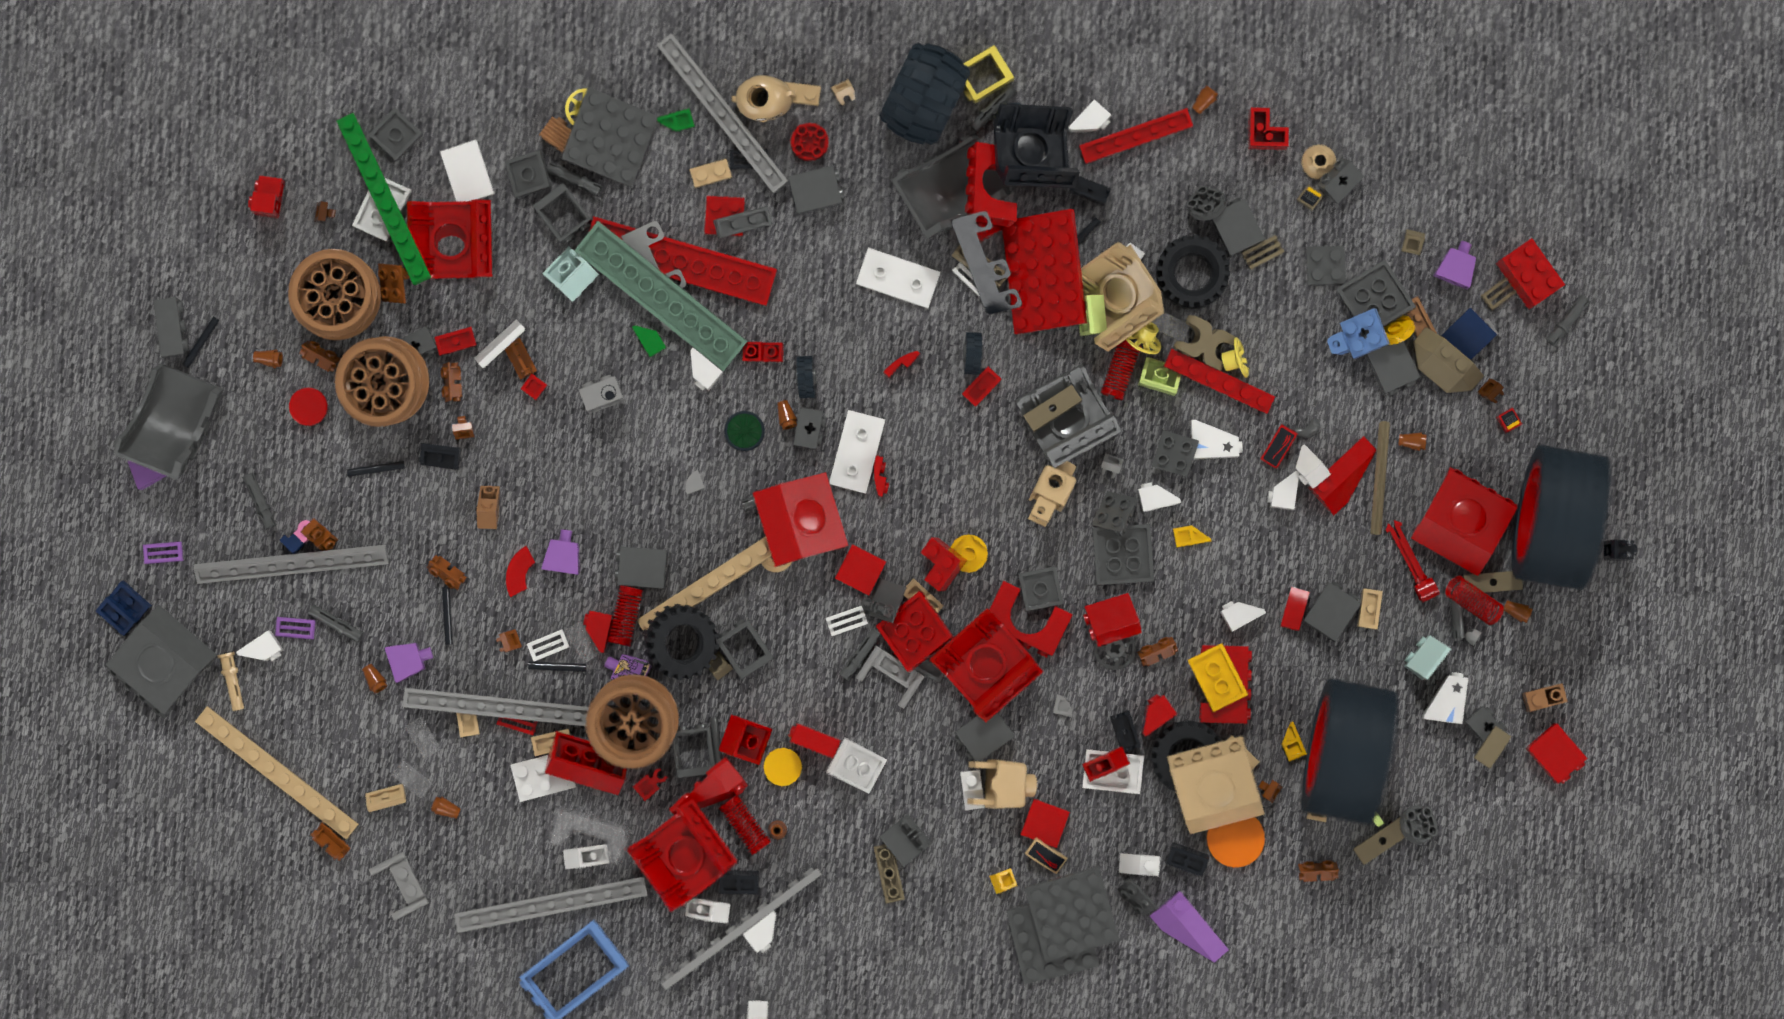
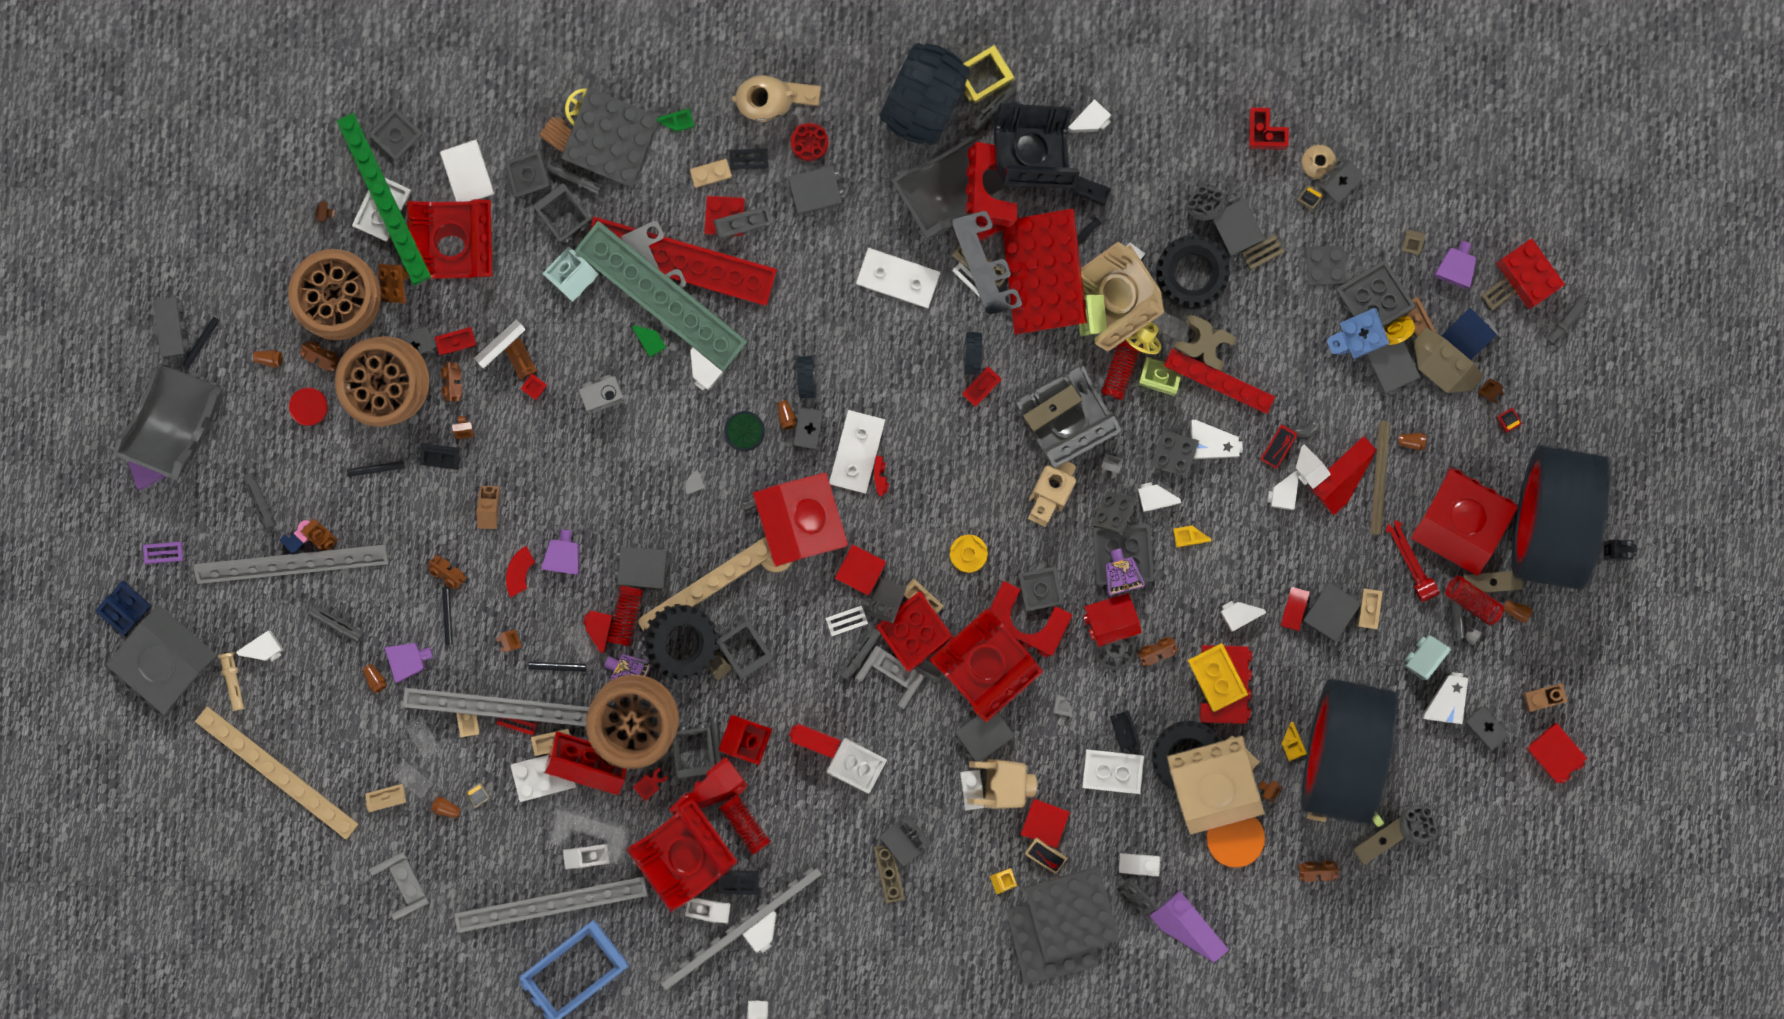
red brick [248,175,285,219] -> none
medium lavender tile [275,617,316,639] -> none
dark orange hinge [310,823,350,861] -> none
white tile [527,629,570,662] -> none
light grey plate [657,33,788,194] -> none
red slope [742,342,784,362] -> none
yellow tile [764,748,802,786] -> none
dark orange cone [768,820,787,840] -> none
tan tile [831,80,855,105] -> none
red slope [883,351,920,378] -> none
red brick [920,537,968,591] -> none
red plate [1079,108,1193,164] -> none
red slope [1082,747,1130,782] -> none
red slope [1141,694,1177,736] -> none
black hinge [1166,842,1209,877] -> none
dark orange cone [1192,85,1218,115] -> none
light yellow wheel [1222,337,1249,378] -> none
dark tan tile [1473,726,1511,769] -> none
none -> slope [465,782,492,808]
none -> torso [1105,549,1145,596]

